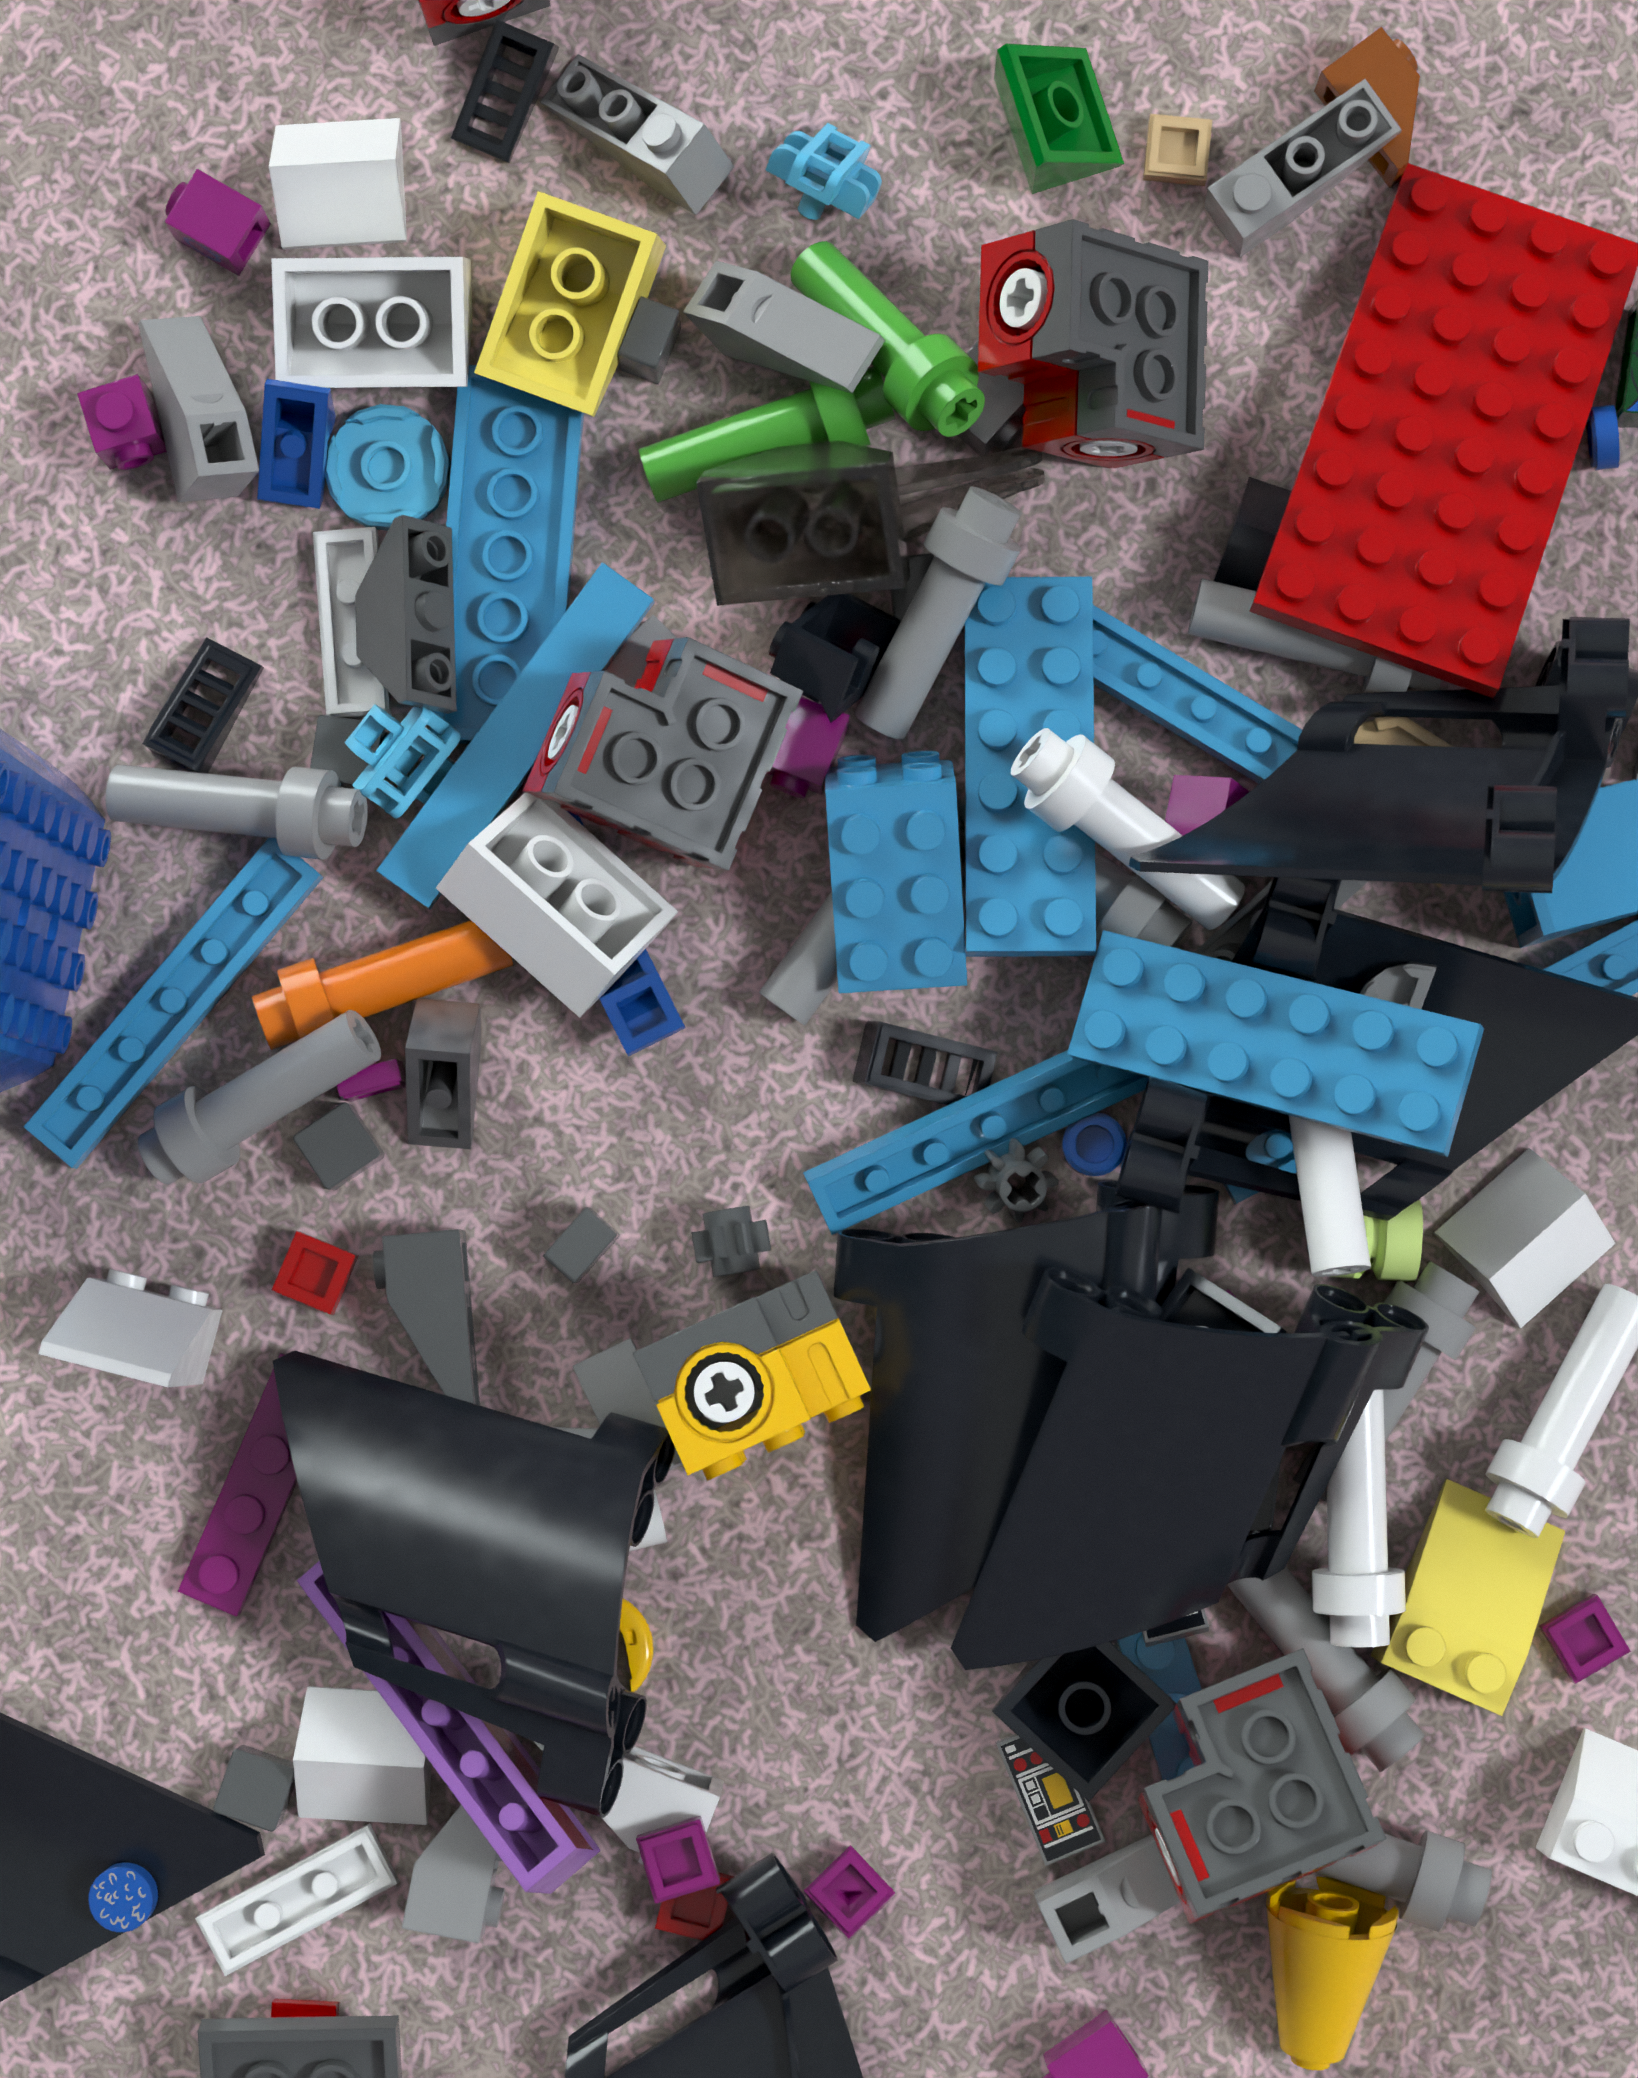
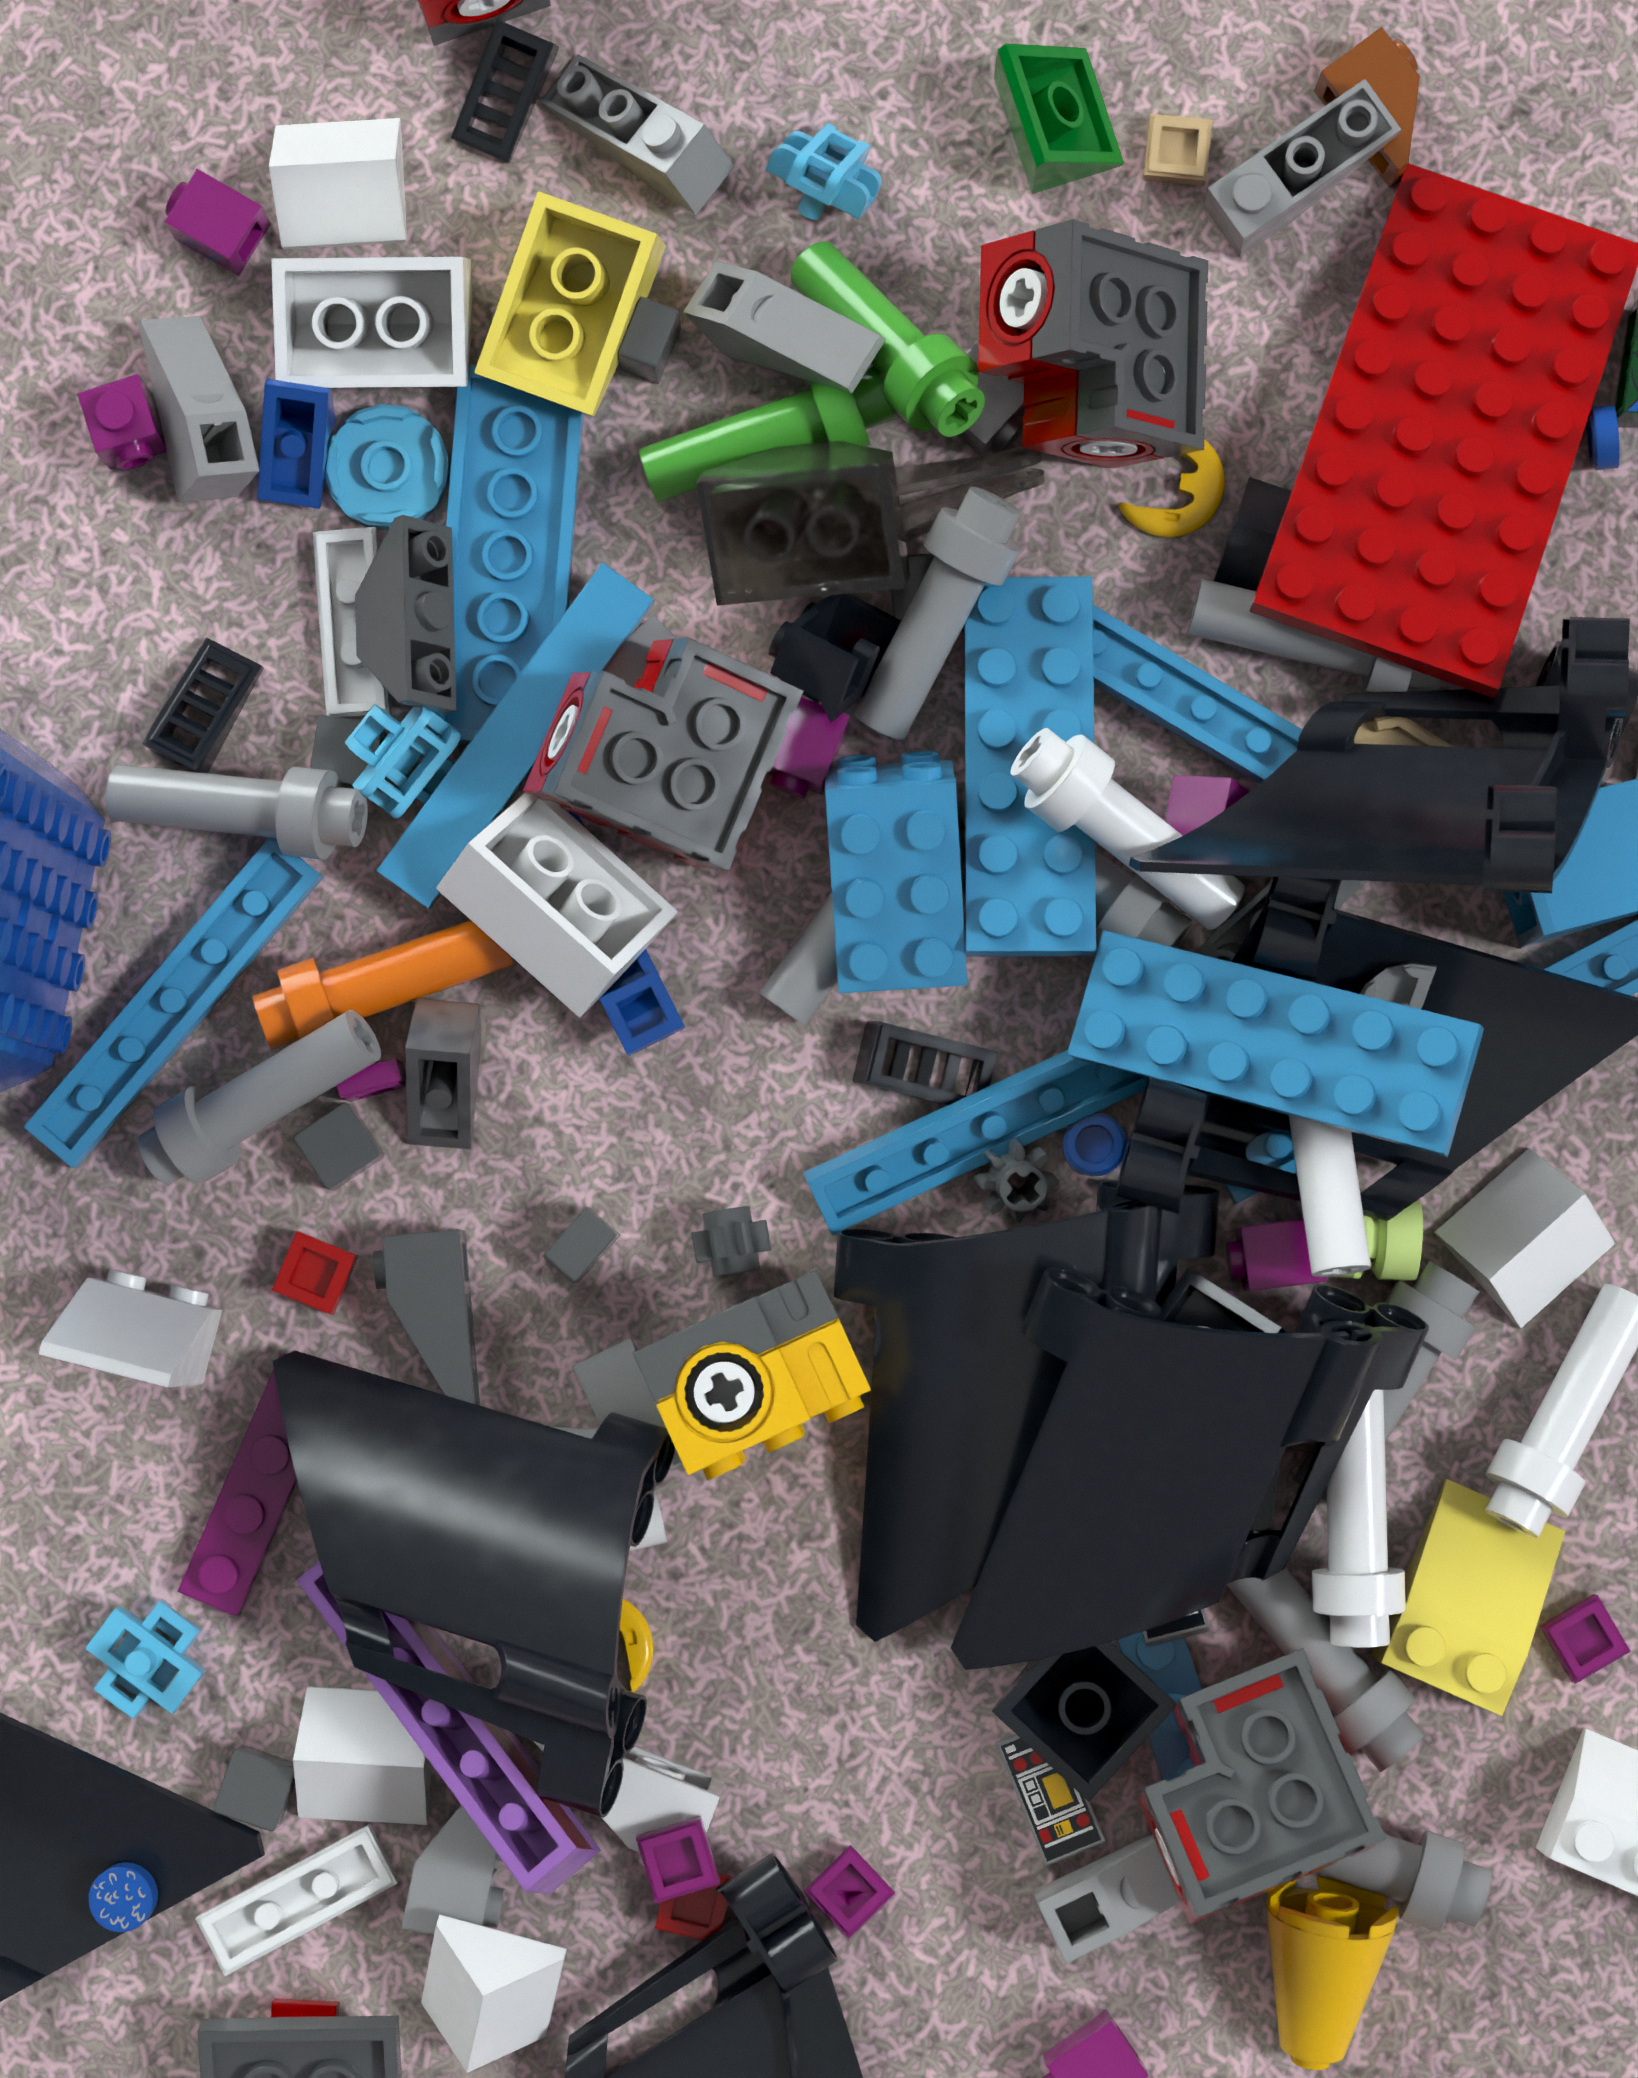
none -> medium azure piece [85,1599,206,1719]
none -> white slope [421,1914,567,2073]
none -> yellow head [1117,439,1225,538]
none -> magenta brick [1226,1219,1327,1292]

